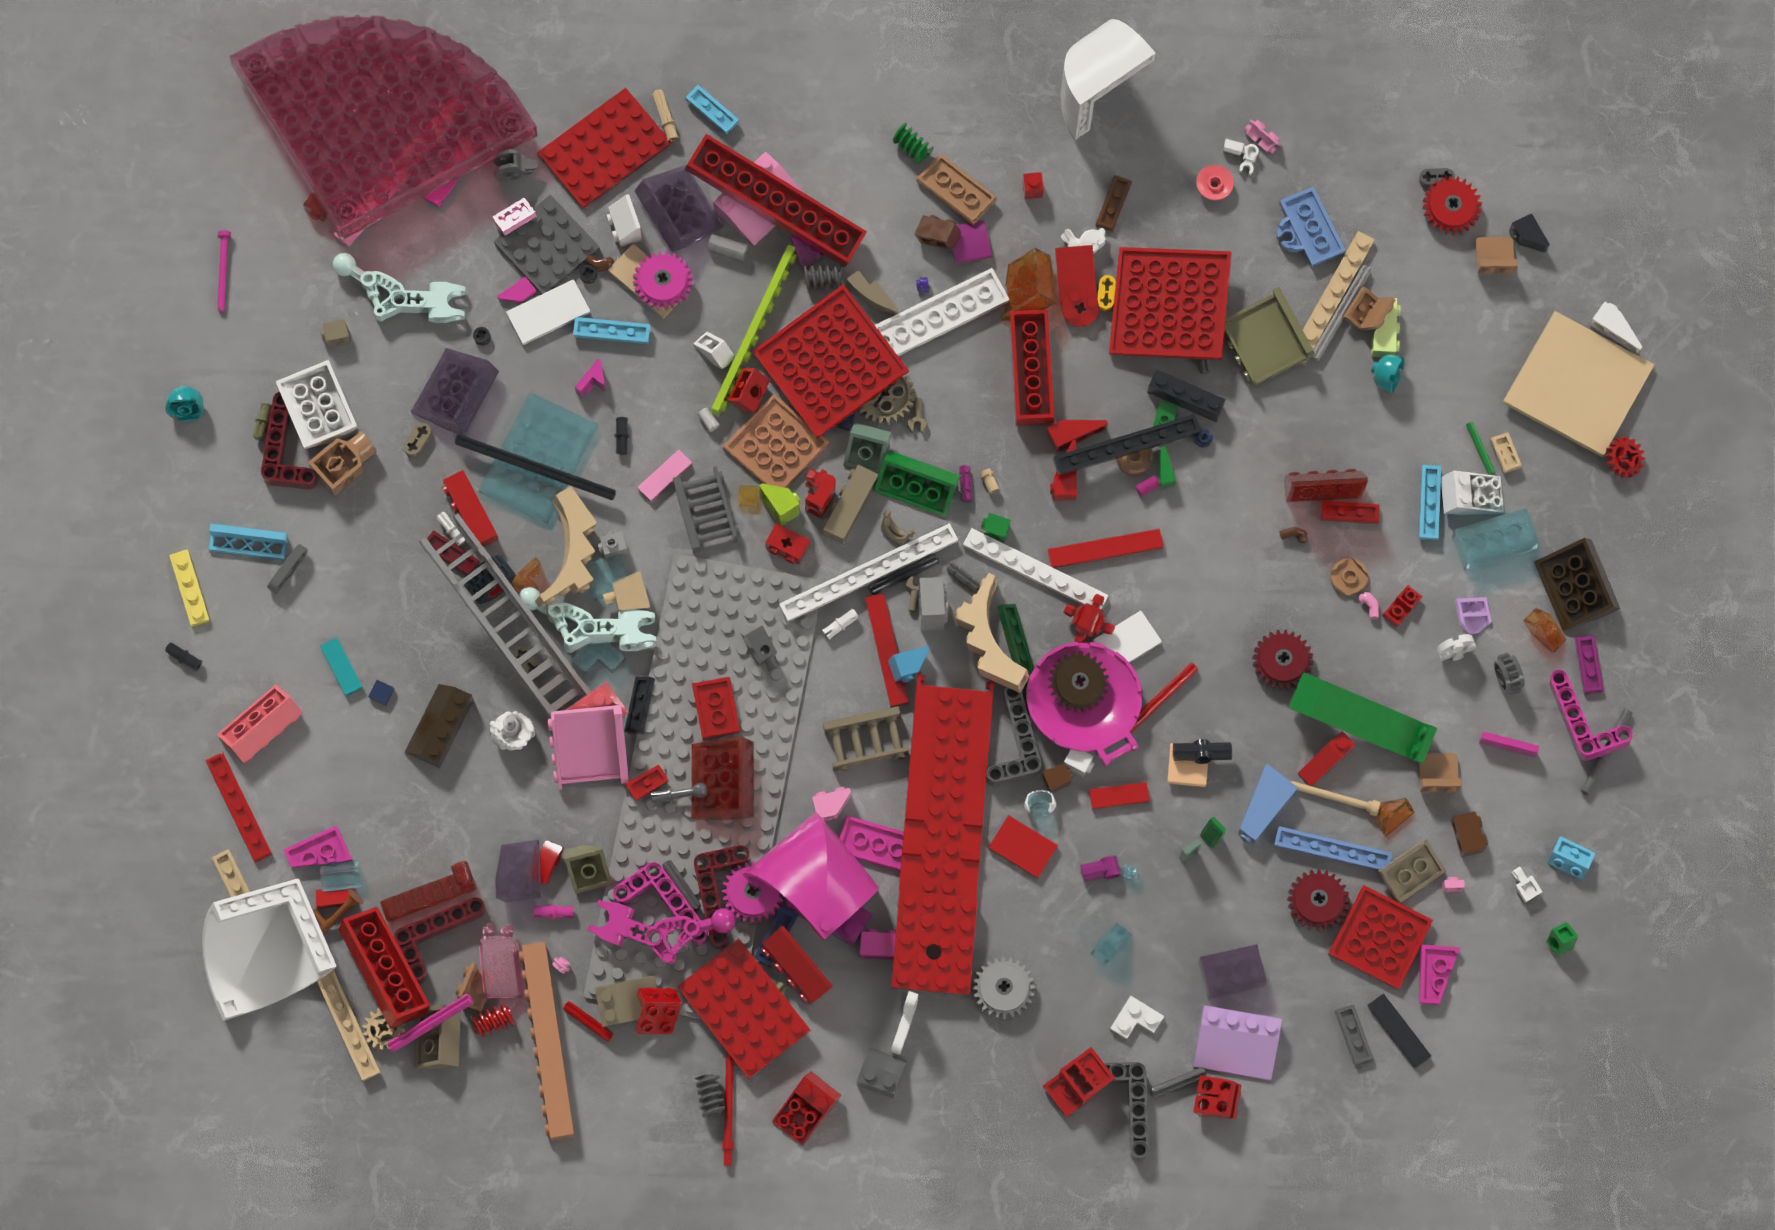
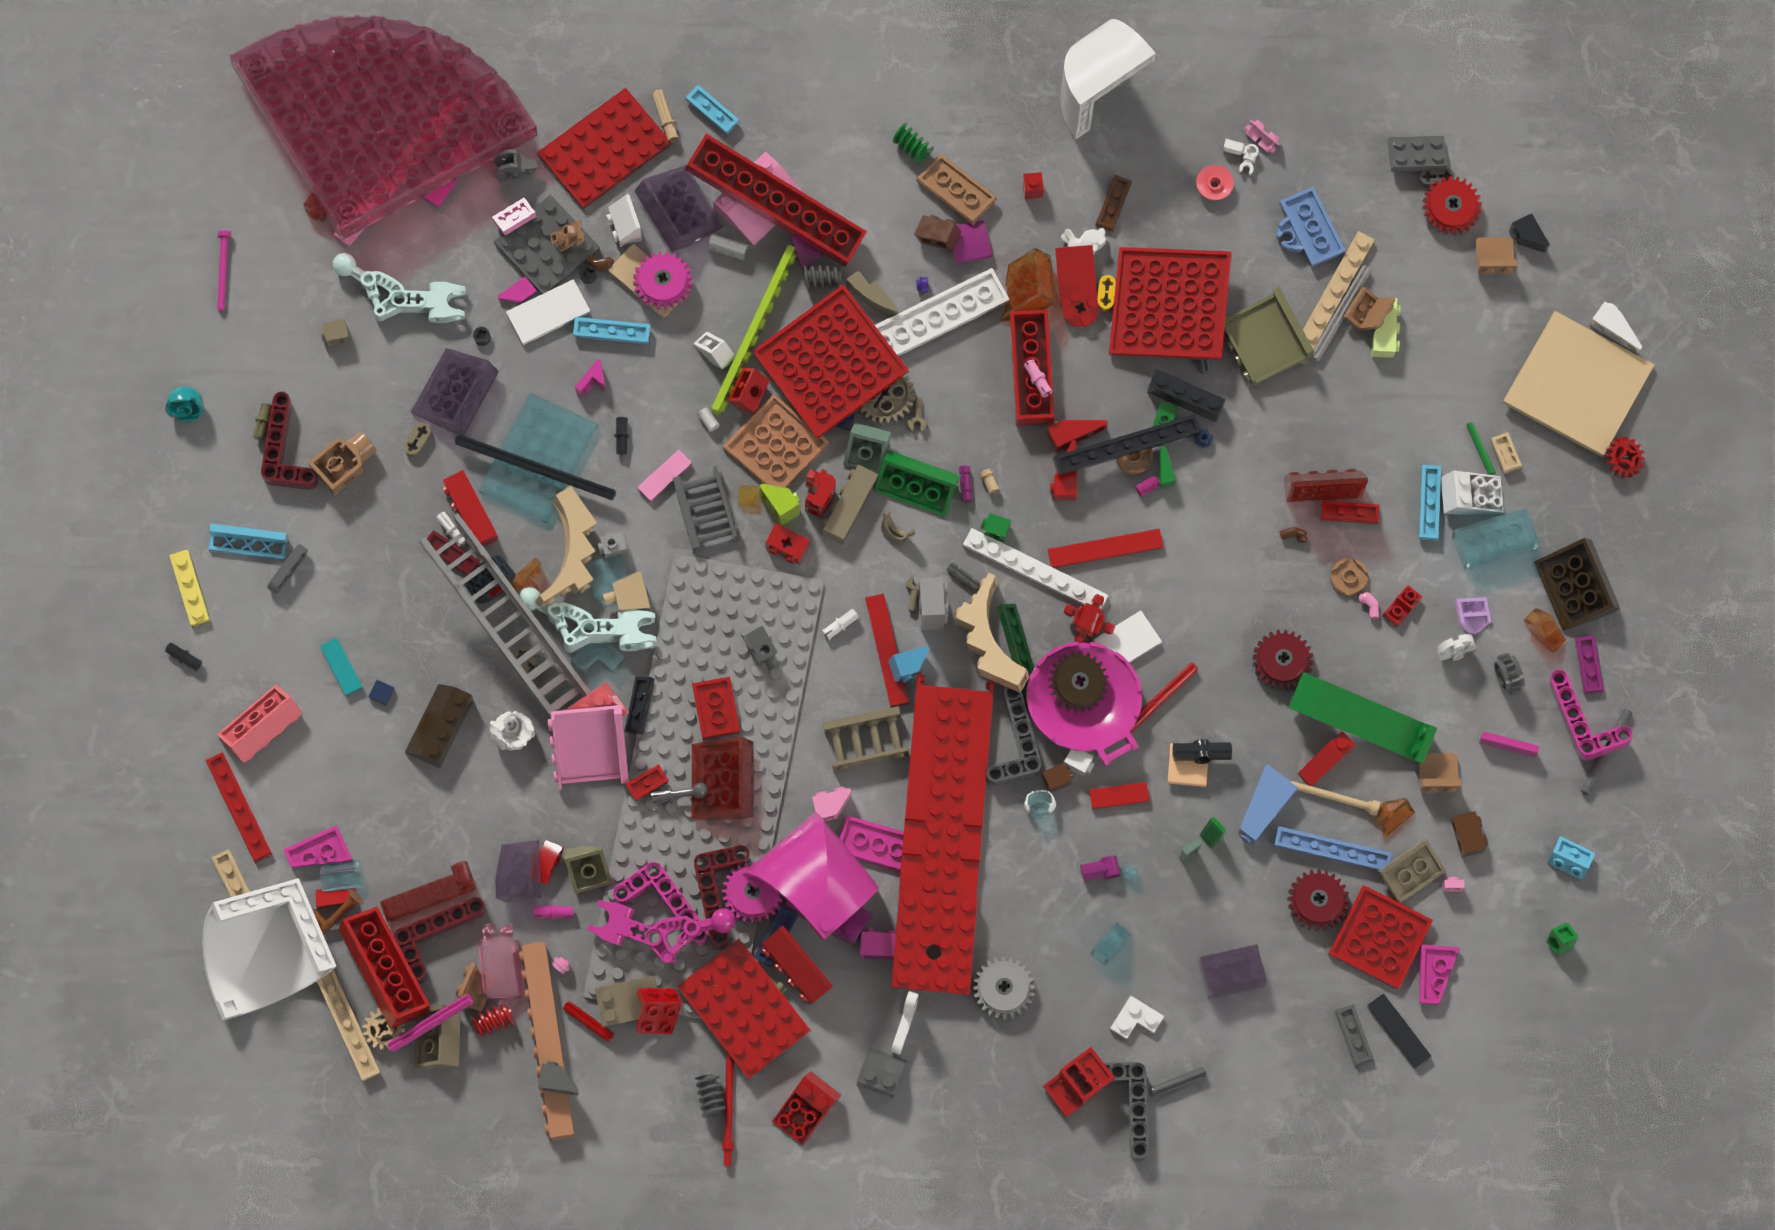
white slope [276,360,359,449] -> none
dark grey axle [662,860,701,911] -> none
white plate [779,523,958,622] -> none
black axle [869,554,939,595] -> none
red tile [988,815,1058,879] -> none
lavender slope [1193,1005,1282,1081] -> none
red hips [1193,1075,1242,1120] -> none
teal cylinder [1371,355,1405,393] -> none
white plate [1511,867,1542,903] -> none
none -> dark grey slope [538,1061,579,1096]
none -> medium nougat hips [551,221,584,251]
none -> bright pink pin [1024,359,1053,397]
none -> dark grey plate [1388,136,1448,172]

